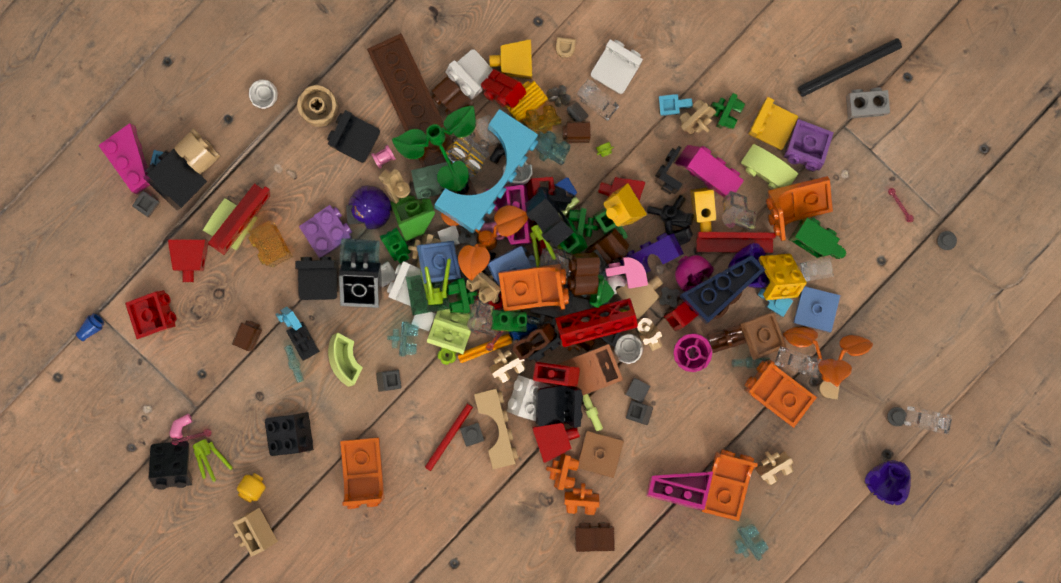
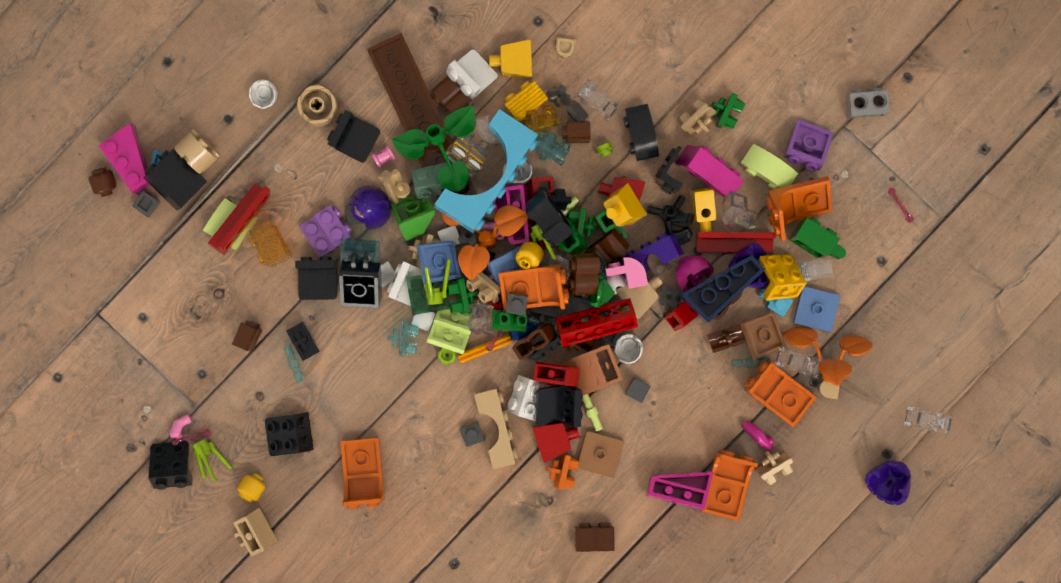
blue cone [76,313,104,341] -> none
red plate [125,290,177,339] -> none
red torso [168,240,209,282] -> none
medium azure plate [276,306,302,330] -> none
yellowish green brick [328,333,363,387] -> none
dark grey slope [376,370,401,392] -> none
green hips [380,227,411,263] -> none
red bar [425,403,473,471] -> none
red brick [481,69,527,108] -> none
black arm [489,145,505,164] -> none
tan hips [489,349,526,383] -> none
blue slope [555,177,577,196] -> none
orange hips [564,483,600,515] -> none
white bracket [591,40,643,94] -> none
dark grey slope [626,400,653,425] -> none
tan hips [636,317,662,351] -> none
medium azure plate [659,94,693,116] -> none
dark pink cylinder [673,334,712,372] -> none
clear light blue hips [734,524,769,561] -> none
yellow bracket [748,97,798,150] -> none
black axle [797,38,902,97] -> none
dark grey plate [887,407,907,426] -> none
dark grey plate [937,231,957,250] -> none
none -> reddish brown head [88,167,117,197]
none -> dark grey plate [506,292,528,316]
none -> yellow head [516,242,544,269]
none -> black brick [623,104,659,161]
none -> dark pink arm [742,421,775,450]

